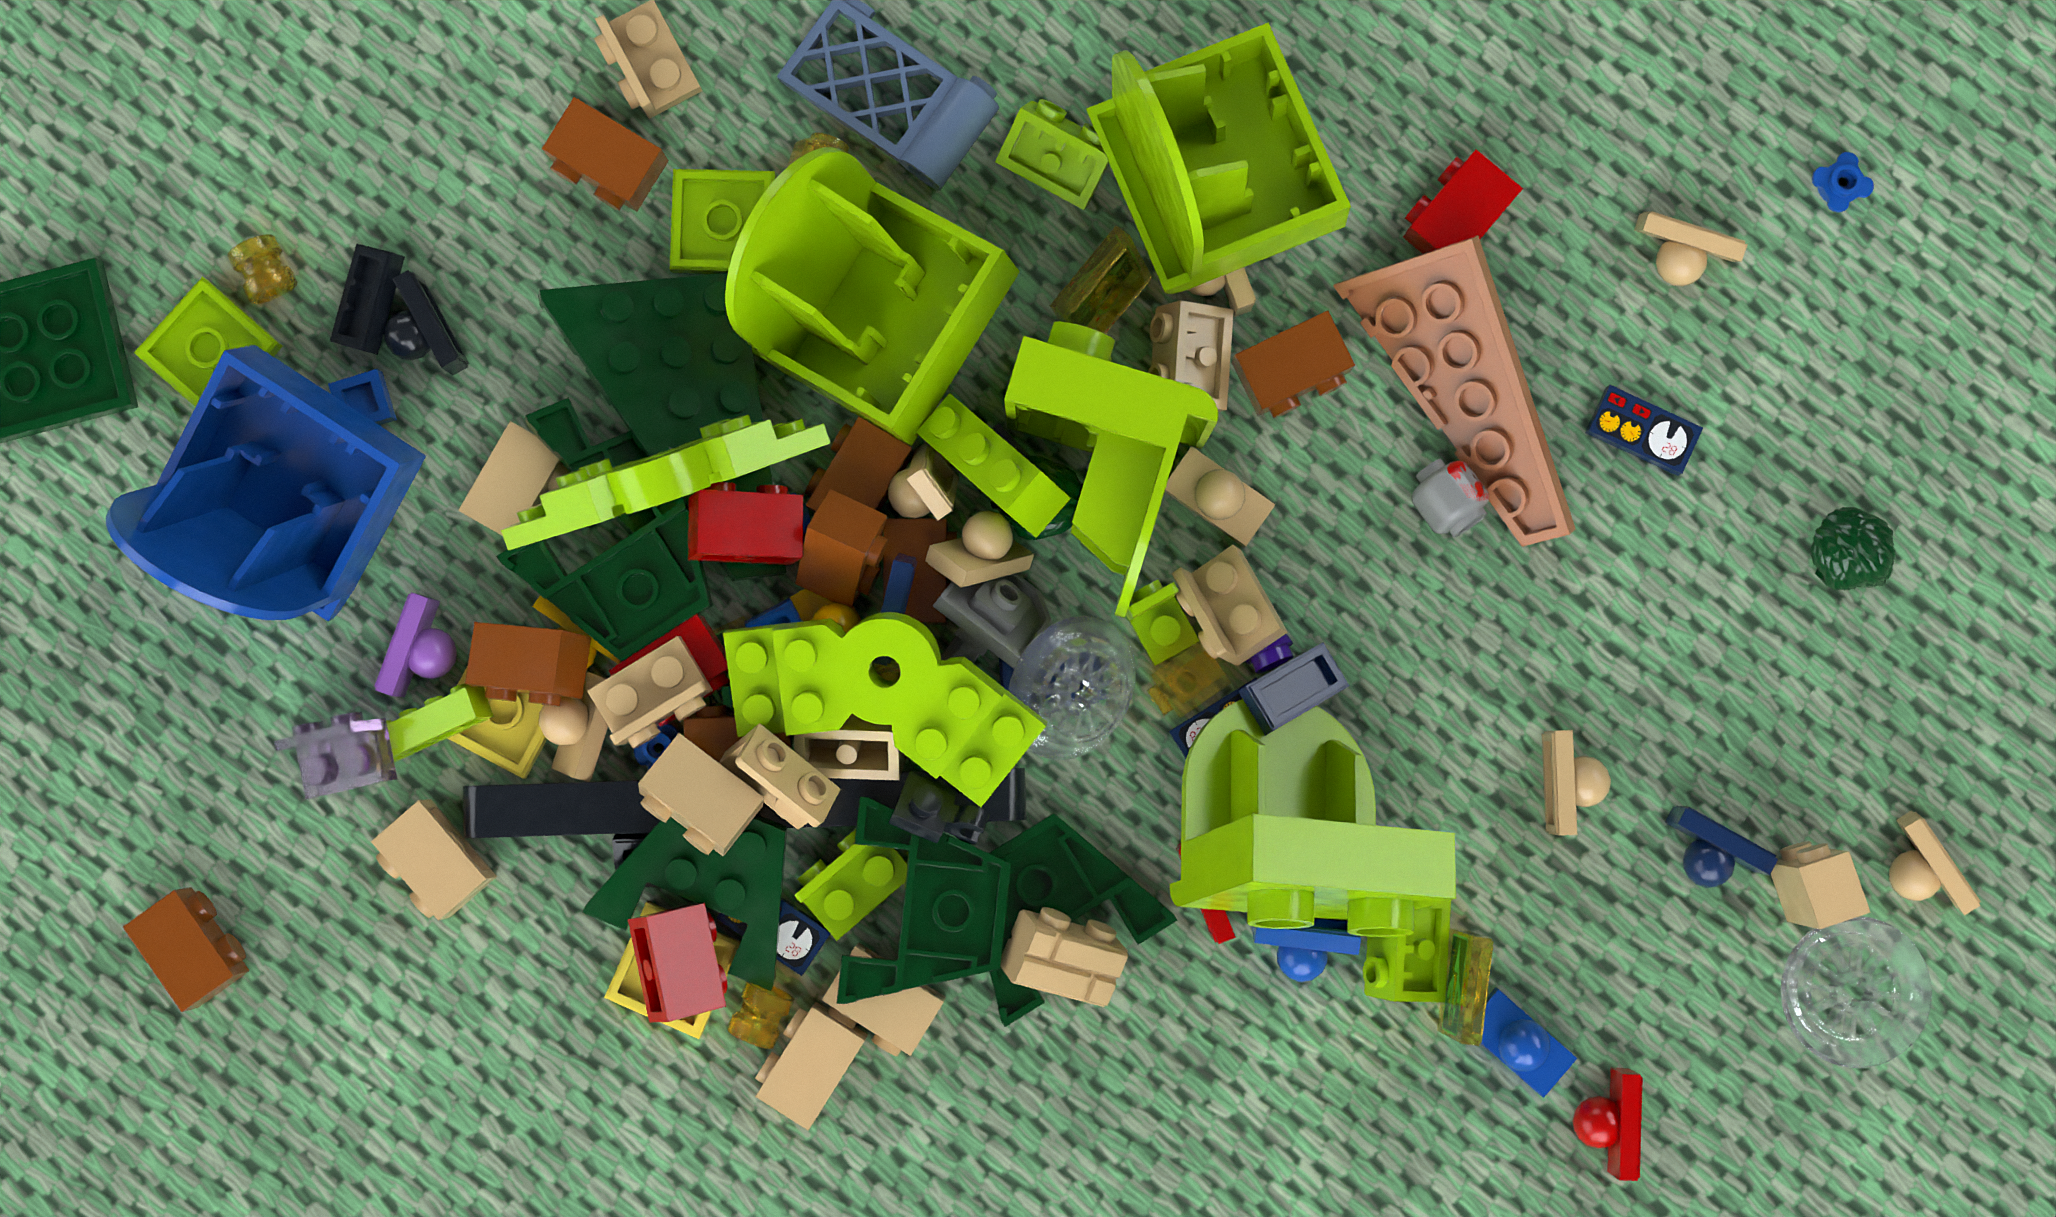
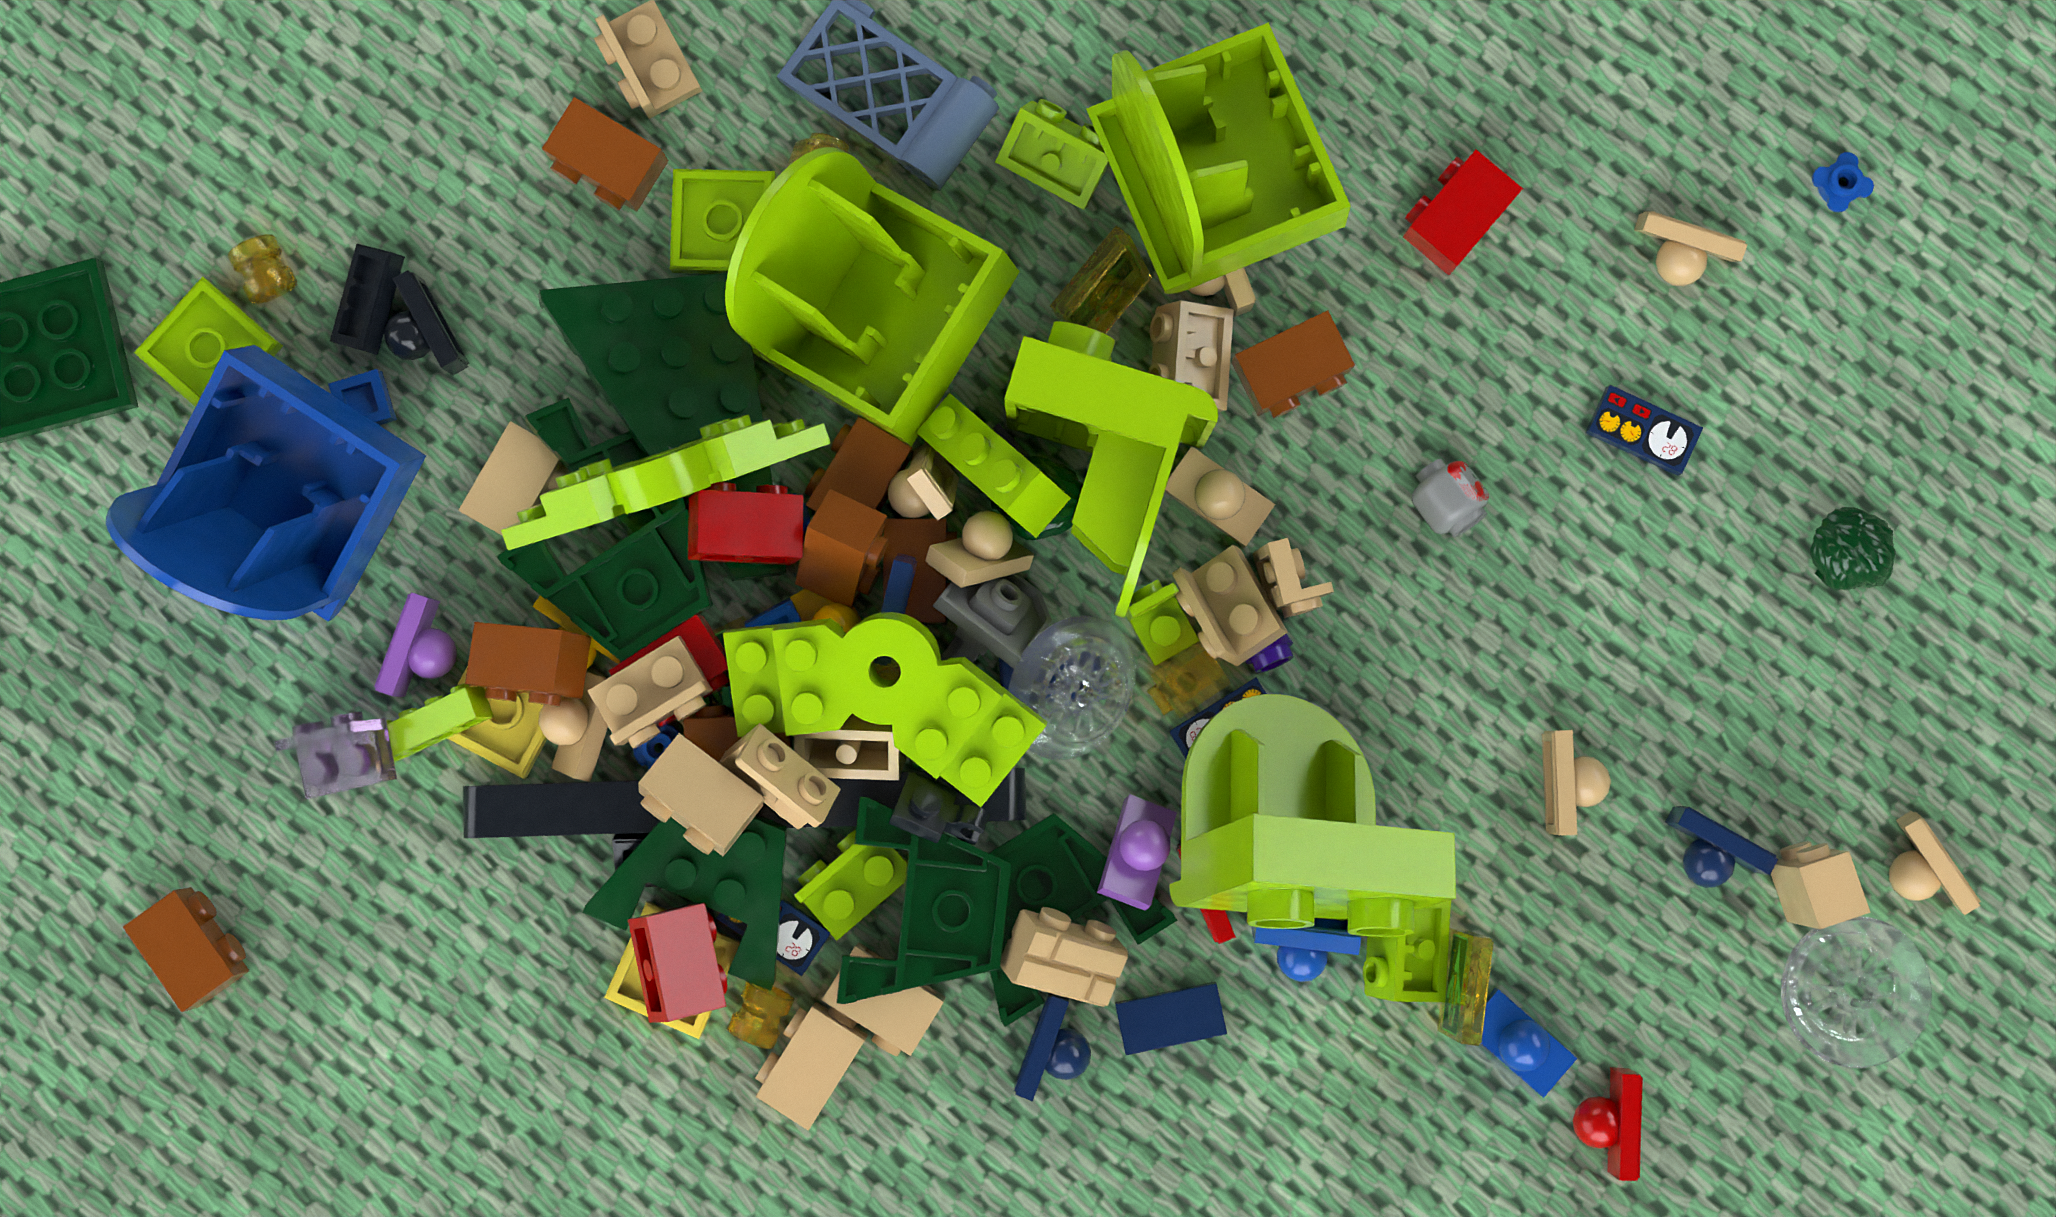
tan brick [371,799,497,921] -> none
tile [1238,642,1350,736] -> none
nougat wing [1333,236,1576,547] -> none
none -> dark blue tile [1014,993,1091,1102]
none -> medium lavender tile [1097,794,1177,911]
none -> dark blue tile [1115,982,1227,1055]
none -> tan bracket [1253,538,1334,618]

